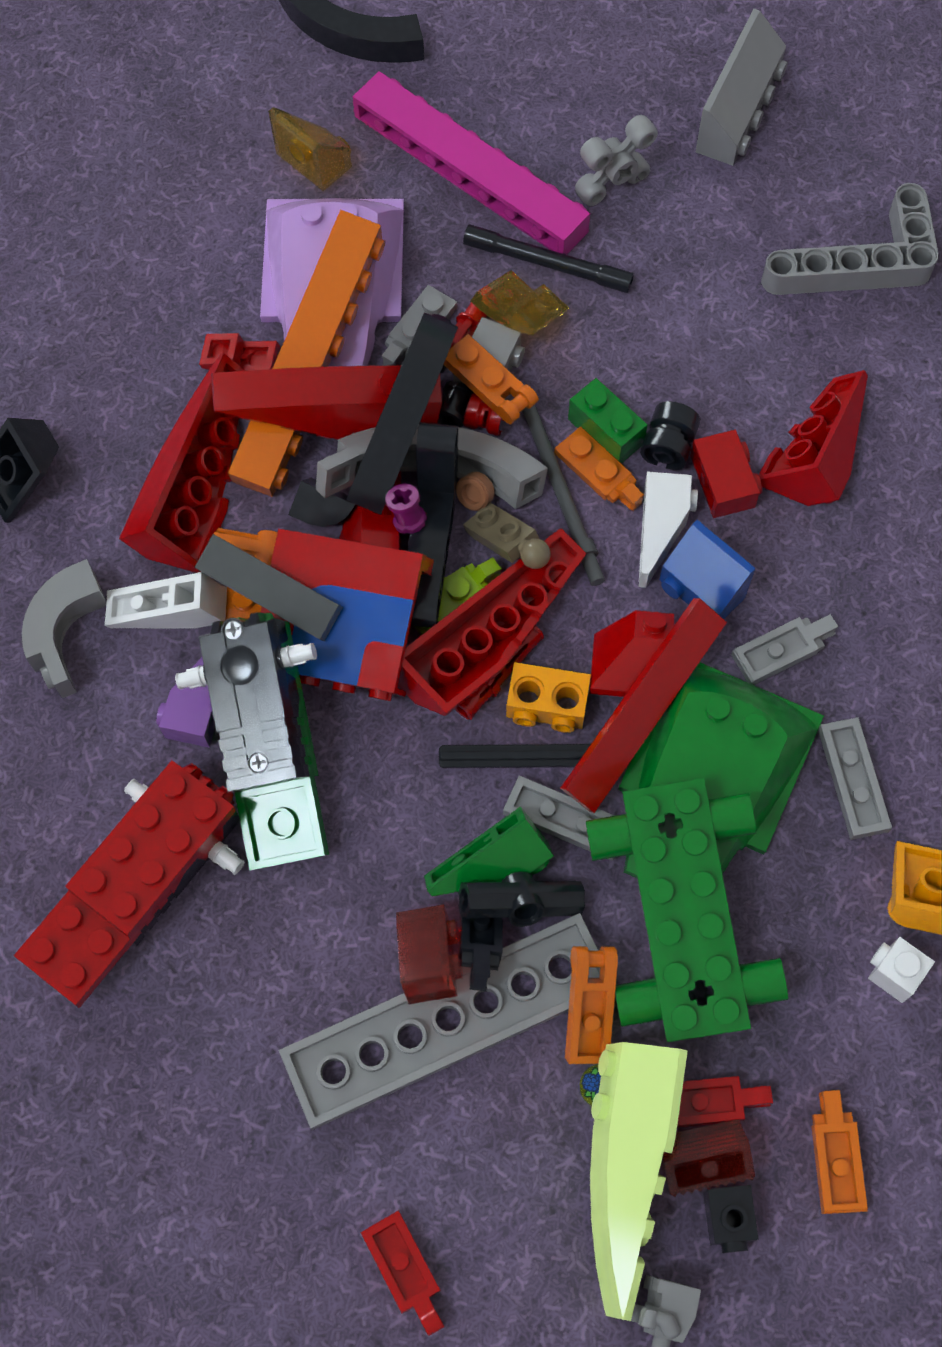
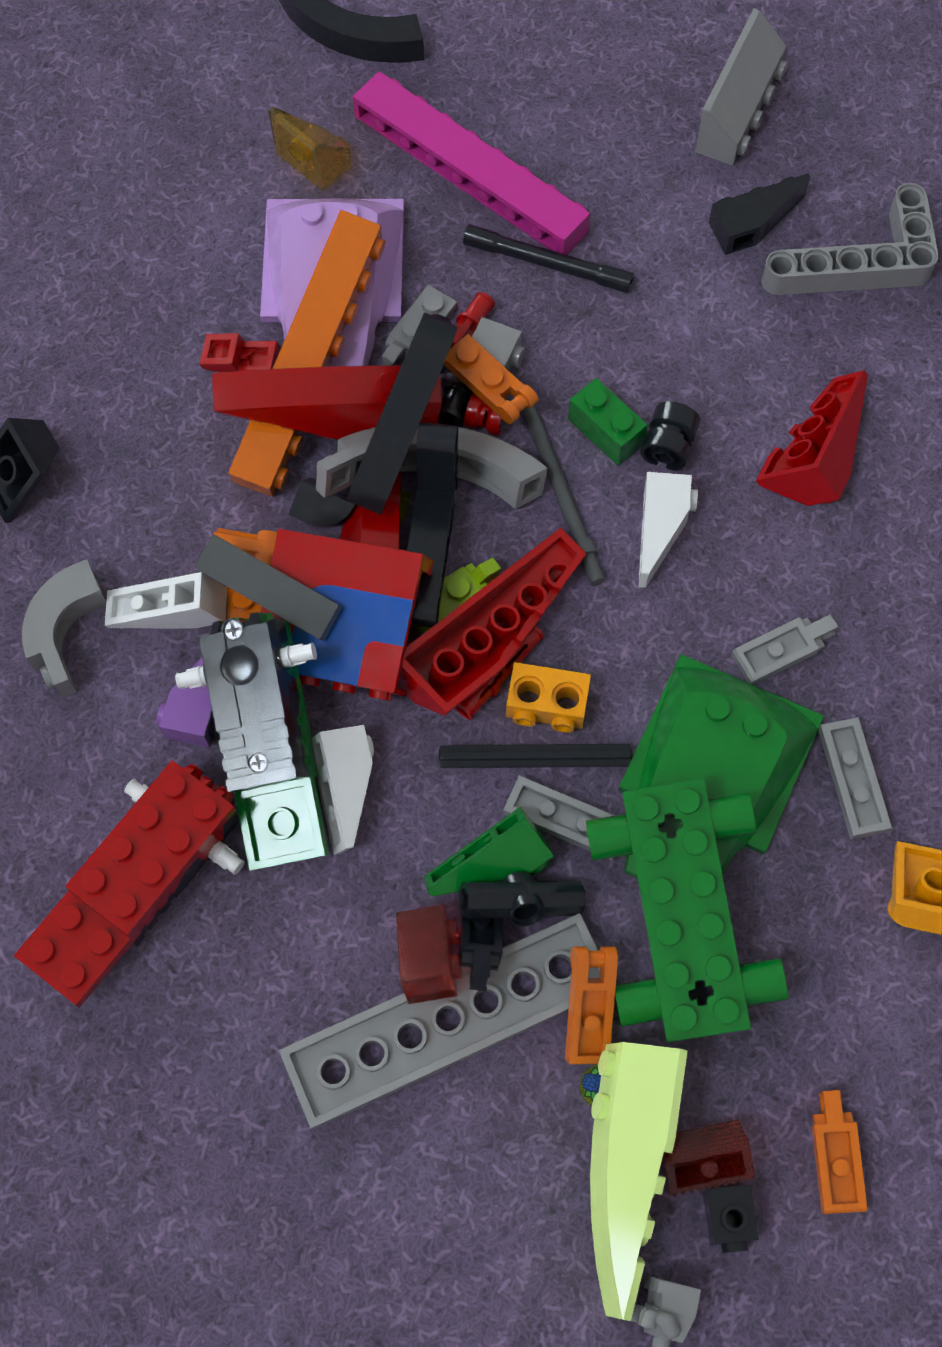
red wedge [119,353,245,573] -> none
red plate [360,1210,444,1336] -> none
magenta bush [385,484,427,534] -> none
nougat tile [456,472,495,511] -> none
dark tan plate [463,502,551,569] -> none
clear yellow slope [470,270,569,335] -> none
orange hinge [554,426,644,511] -> none
red tile [560,598,727,813] -> none
light grey gear [575,115,658,206] -> none
red slope [589,610,674,697] -> none
slope [659,520,756,619] -> none
red plate [677,1076,773,1128] -> none
red brick [690,429,762,519] -> none
white brick [868,937,935,1003] -> none
none -> white slope [312,725,374,855]
none -> black slope [709,173,810,255]

